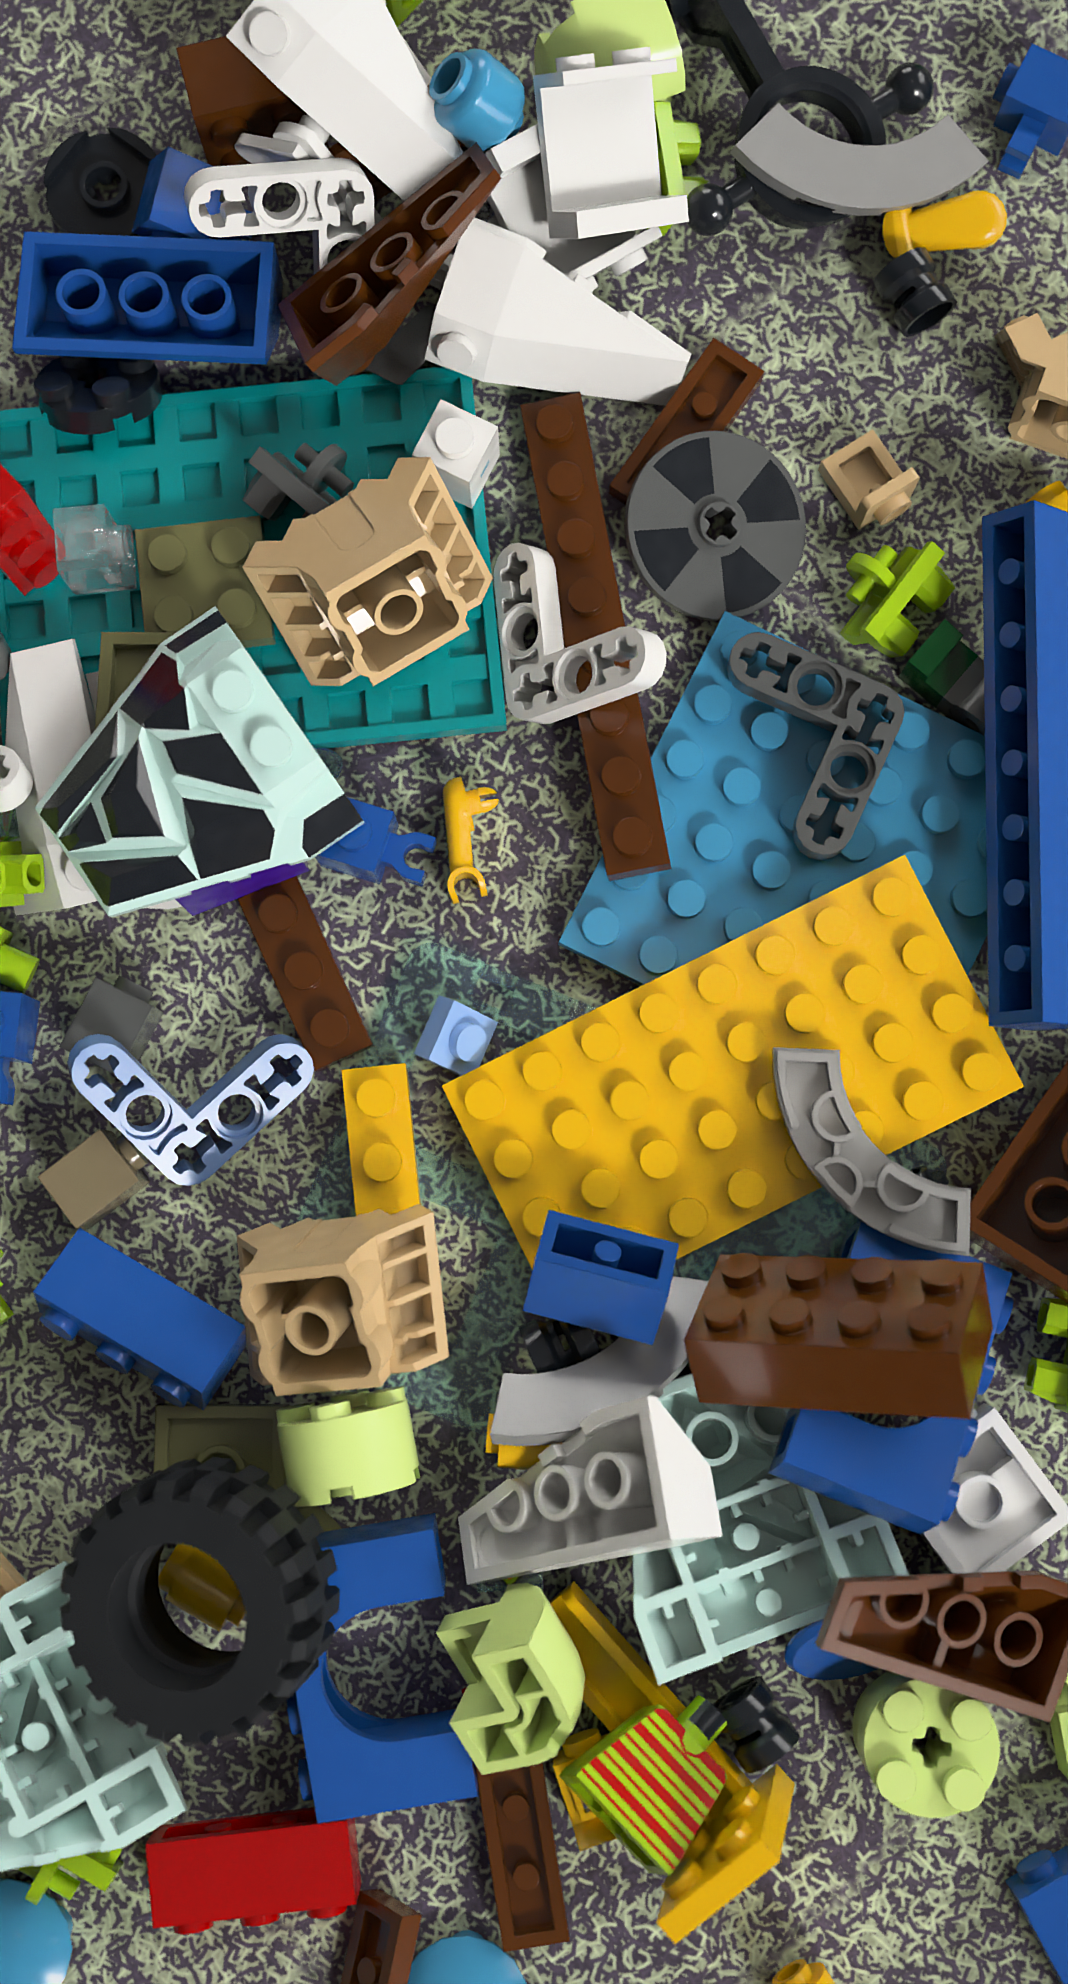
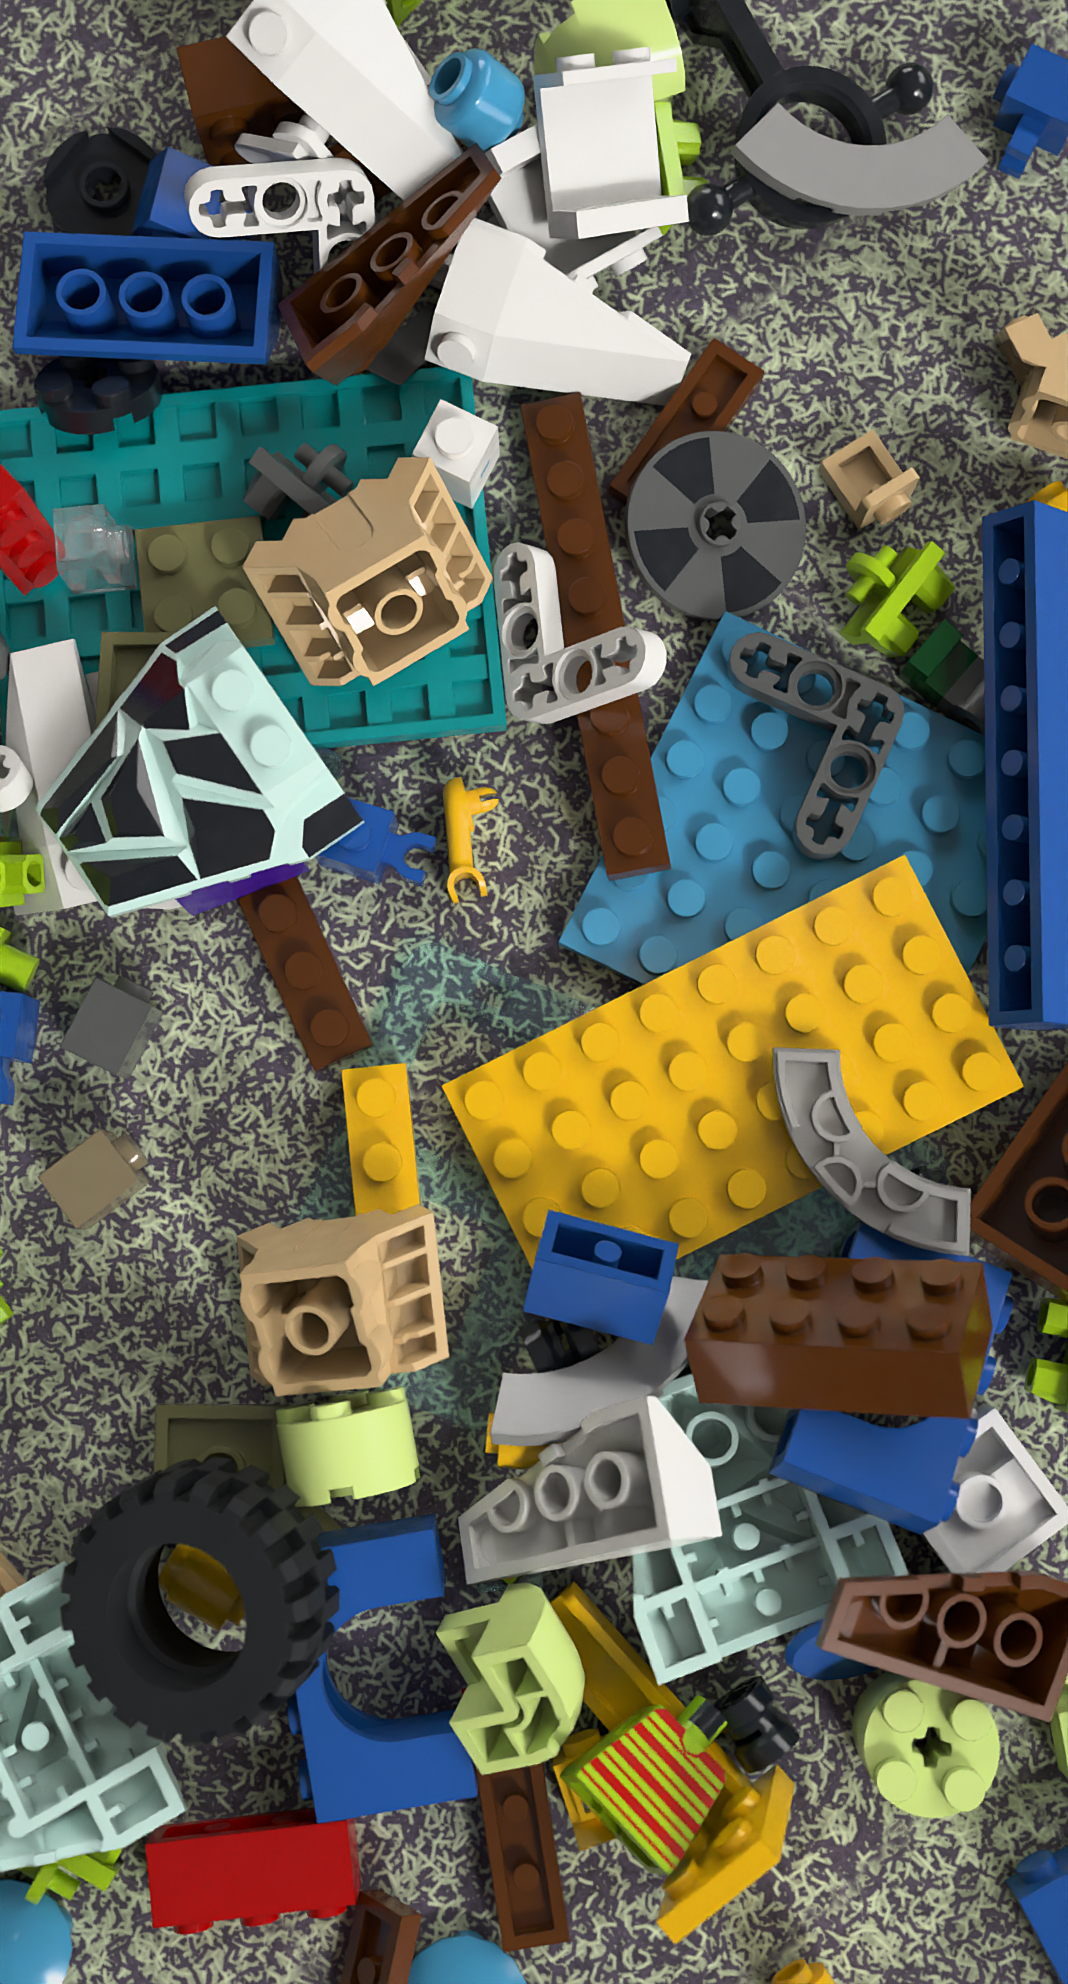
blue brick [33,1228,247,1411] -> none
beam [67,1034,314,1186] -> none
light blue plate [414,995,498,1076] -> none
black wheel [873,247,957,337] -> none
yellow piece [883,191,1007,258] -> none

